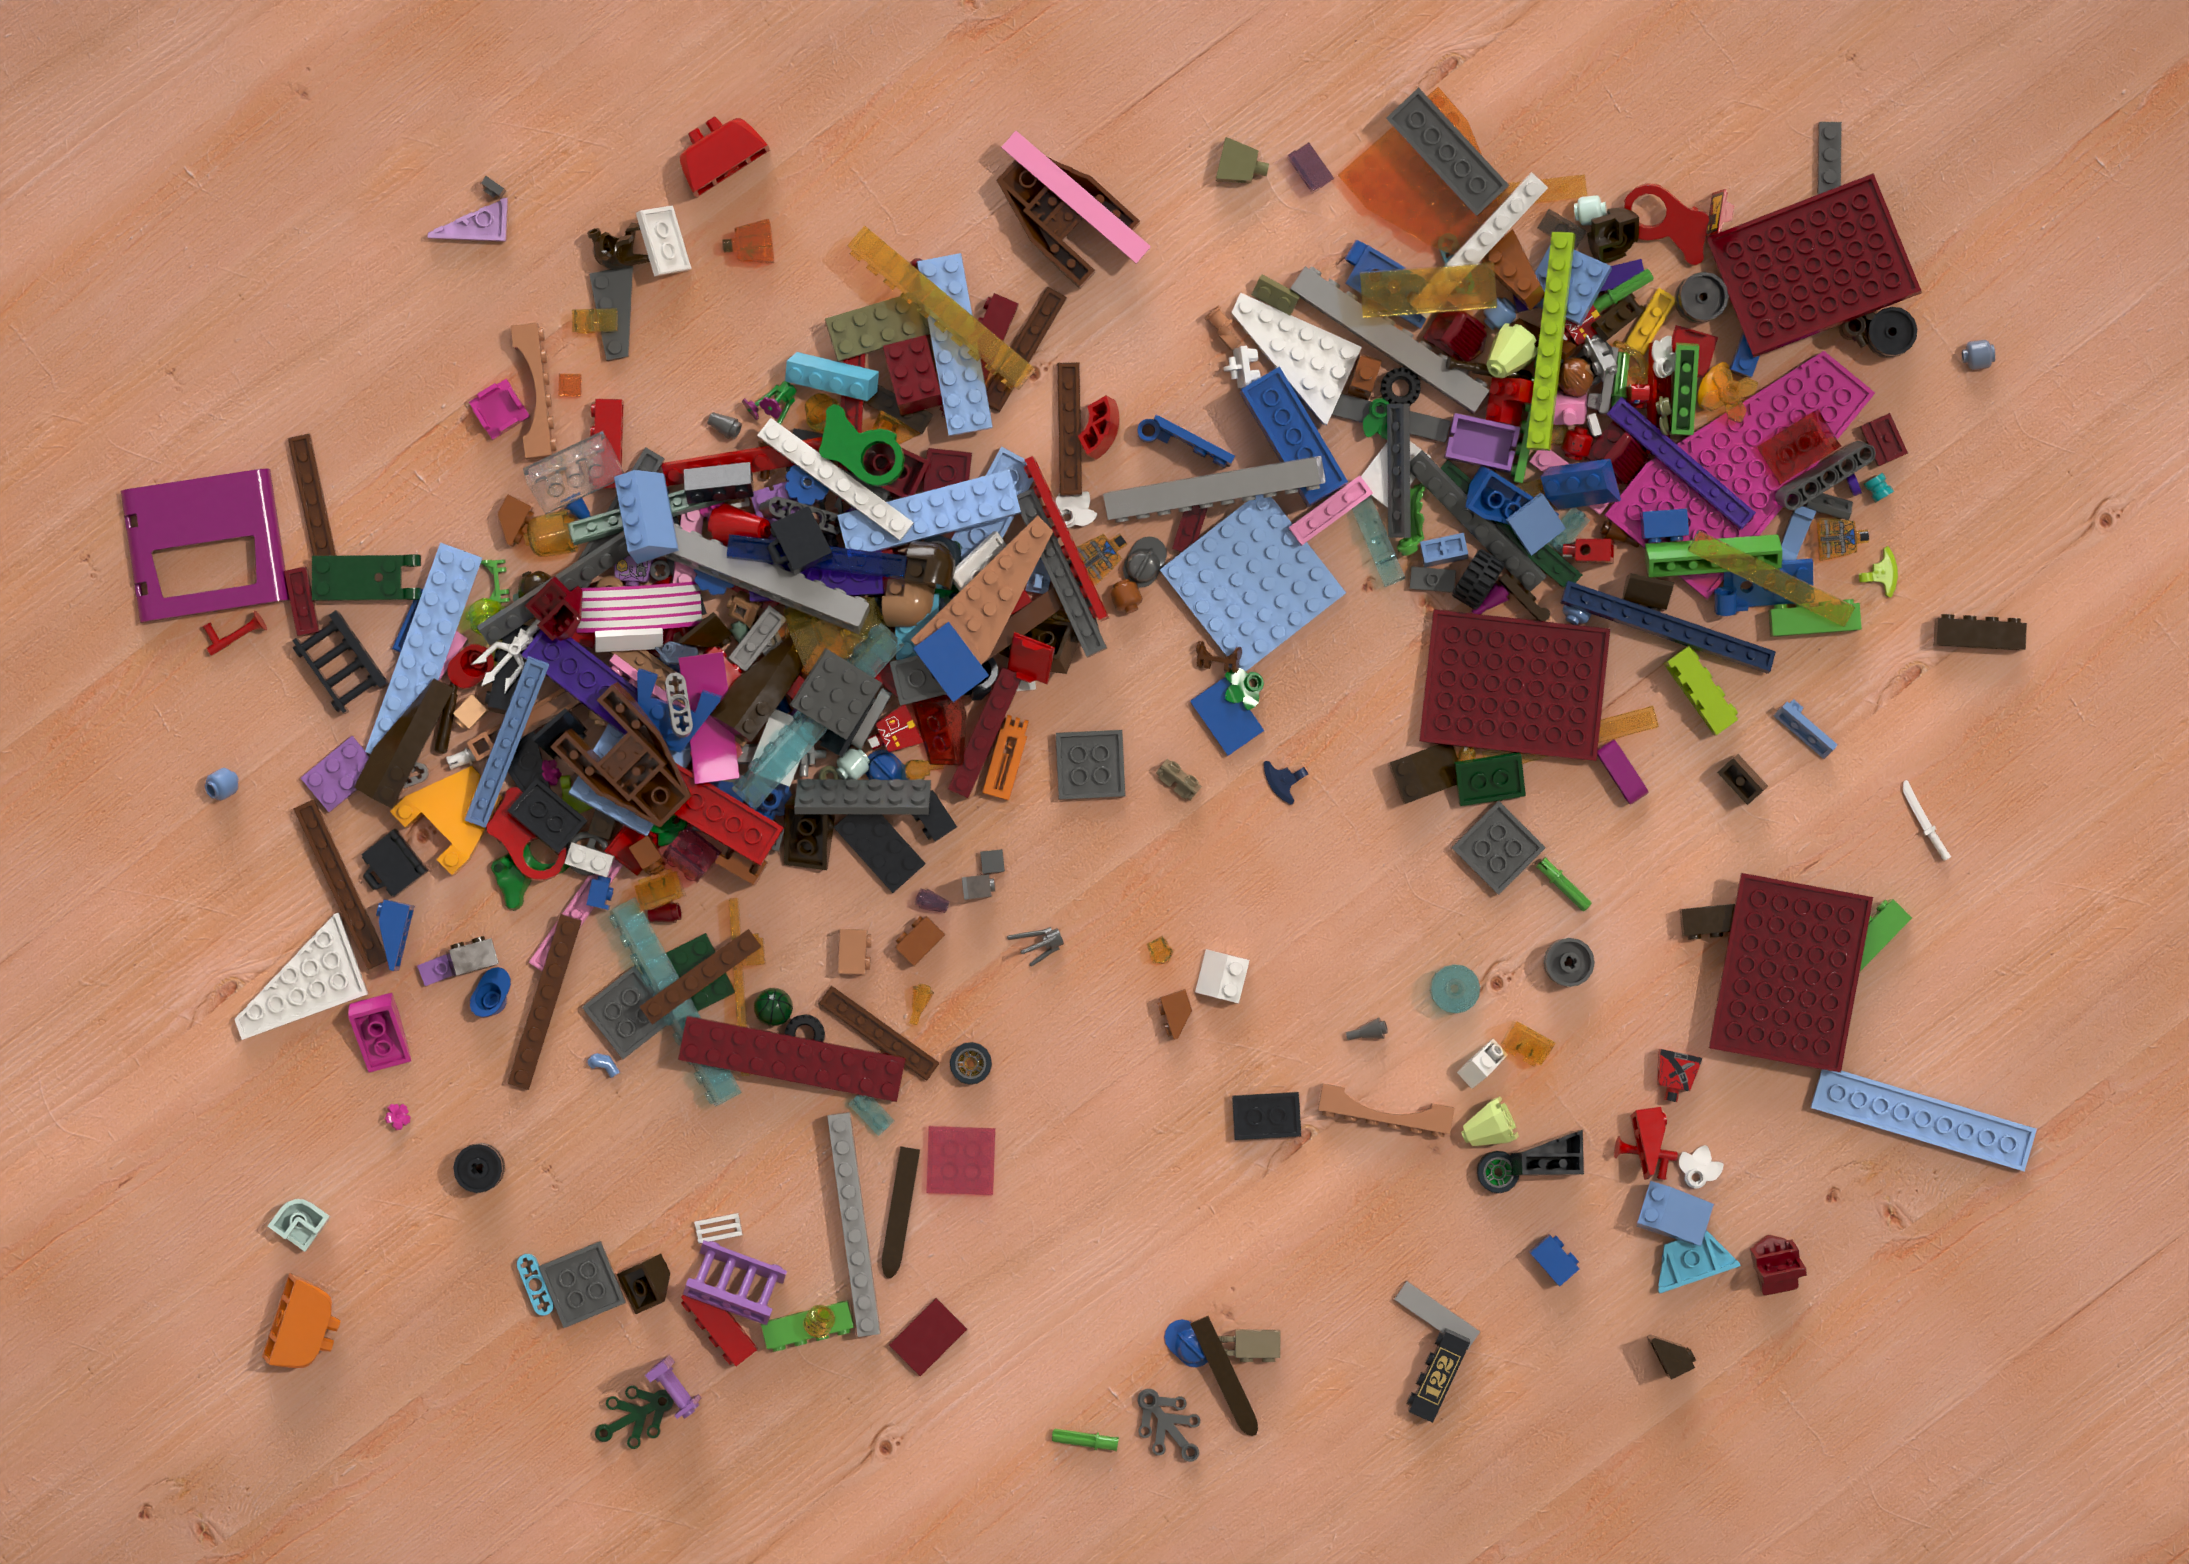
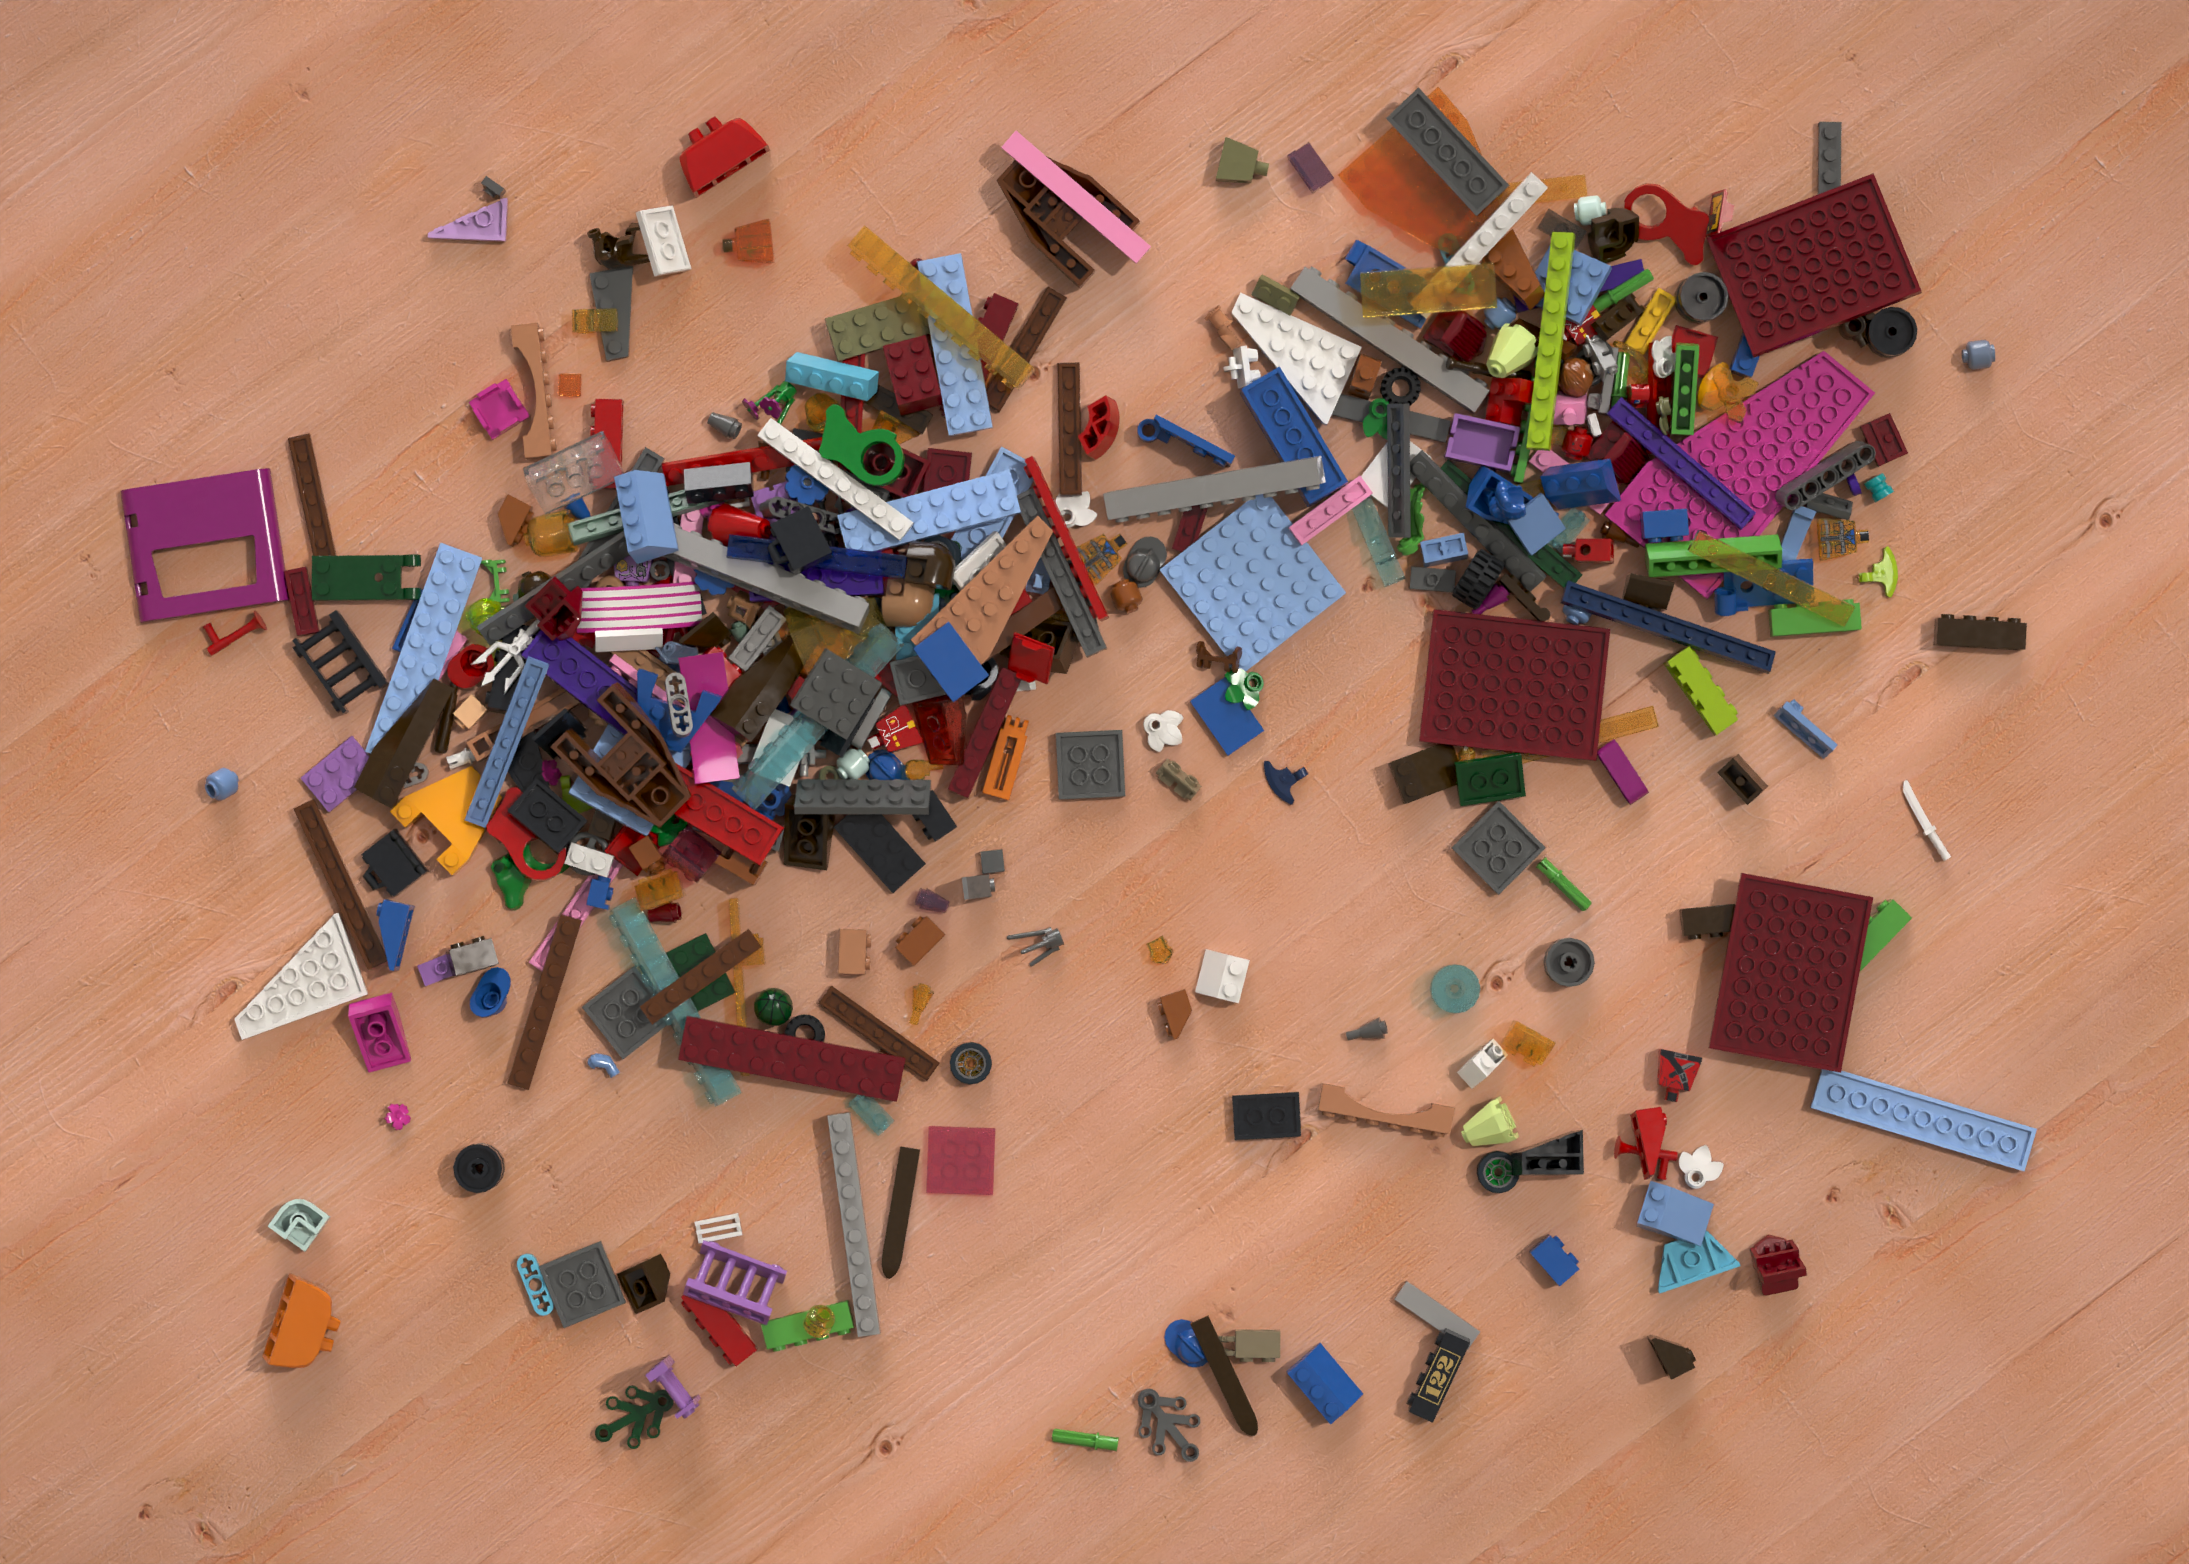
dark red tile [889,1298,967,1376] -> none
clear red slope [1757,409,1842,485] -> none
none -> white plate [1143,710,1184,752]
none -> blue slope [1286,1343,1363,1425]
none -> blue hair [1488,480,1526,520]

